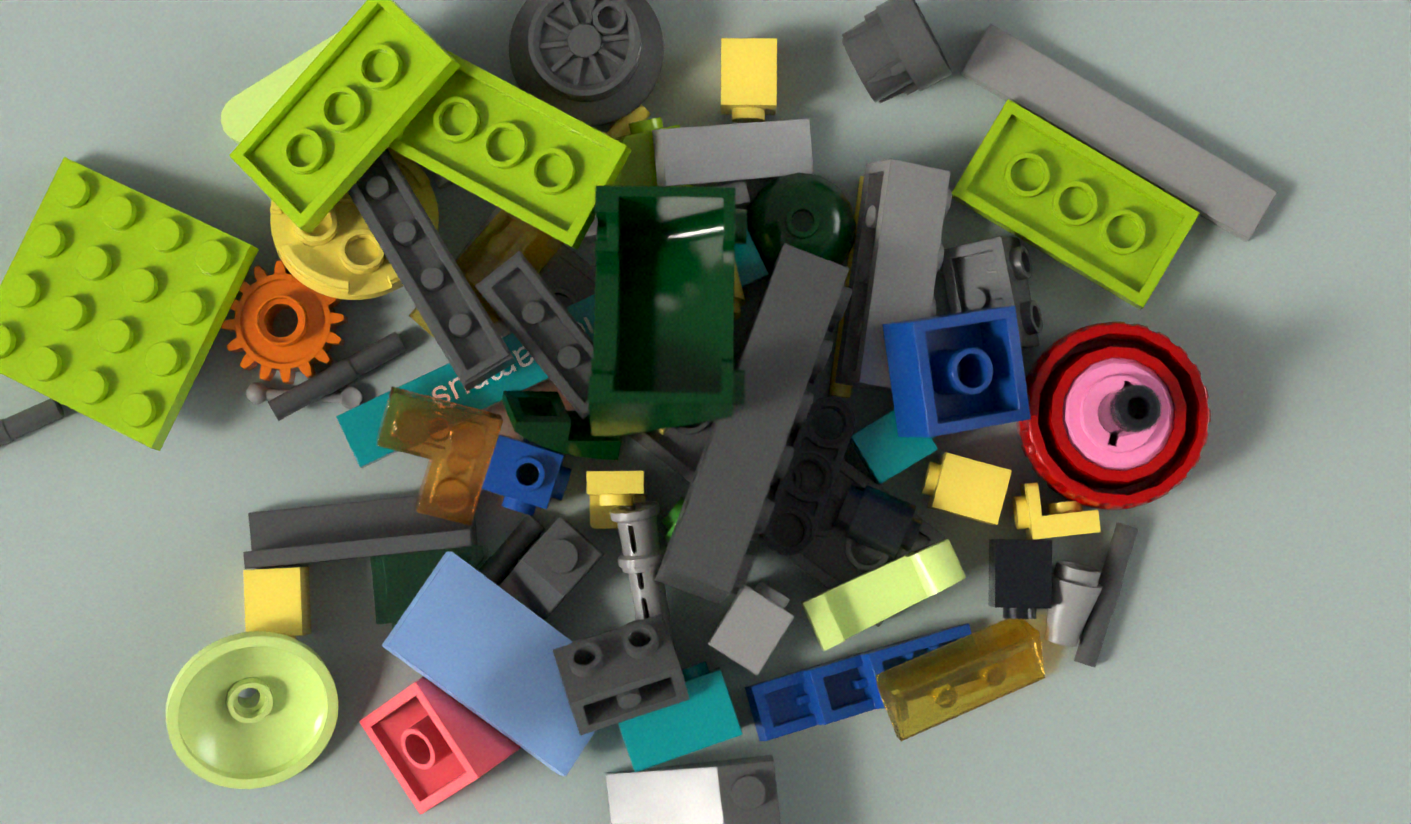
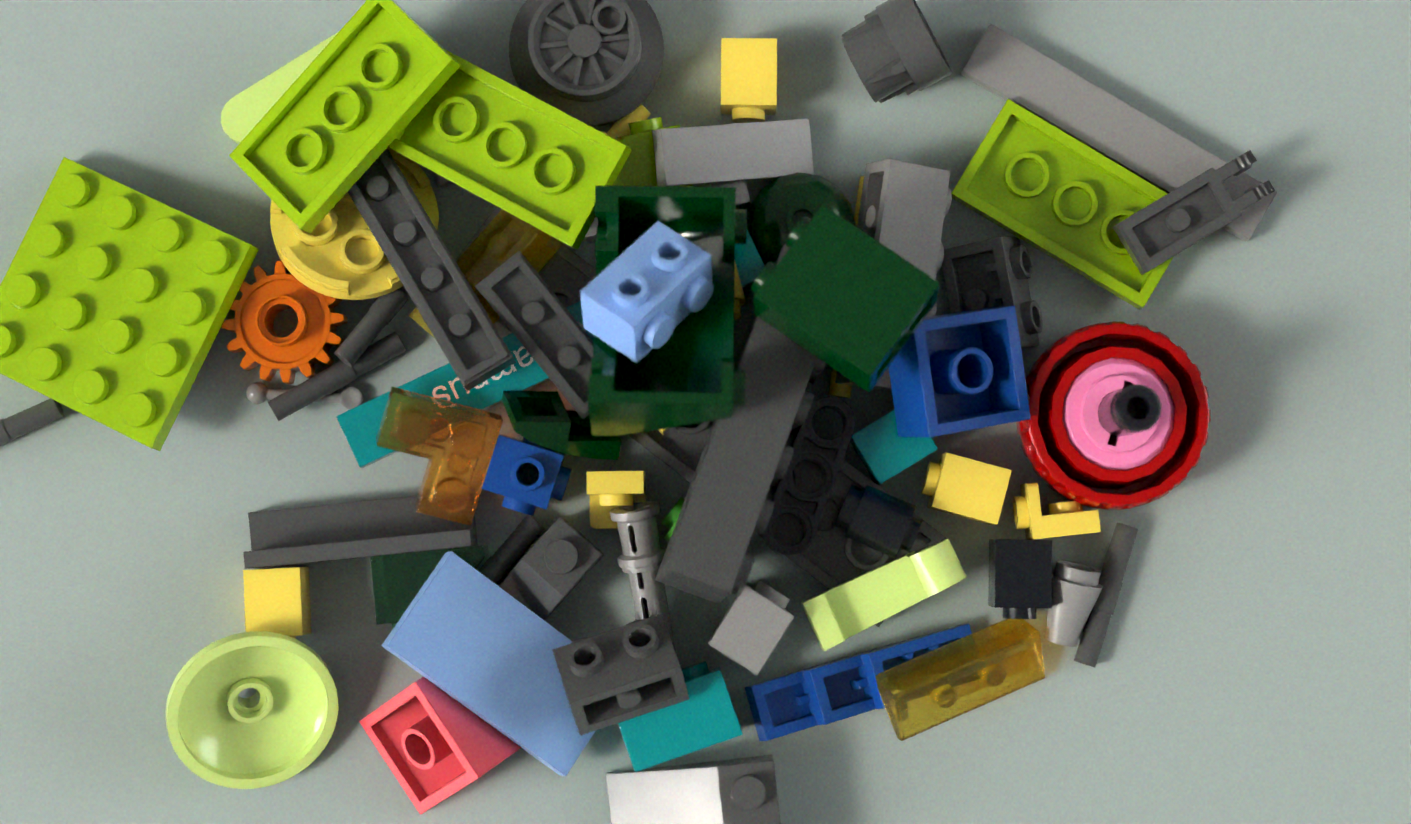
none -> dark grey piece [334,286,409,367]
none -> light blue brick [580,221,714,363]
none -> dark green brick [751,205,940,393]
none -> dark grey hinge [1113,150,1275,275]

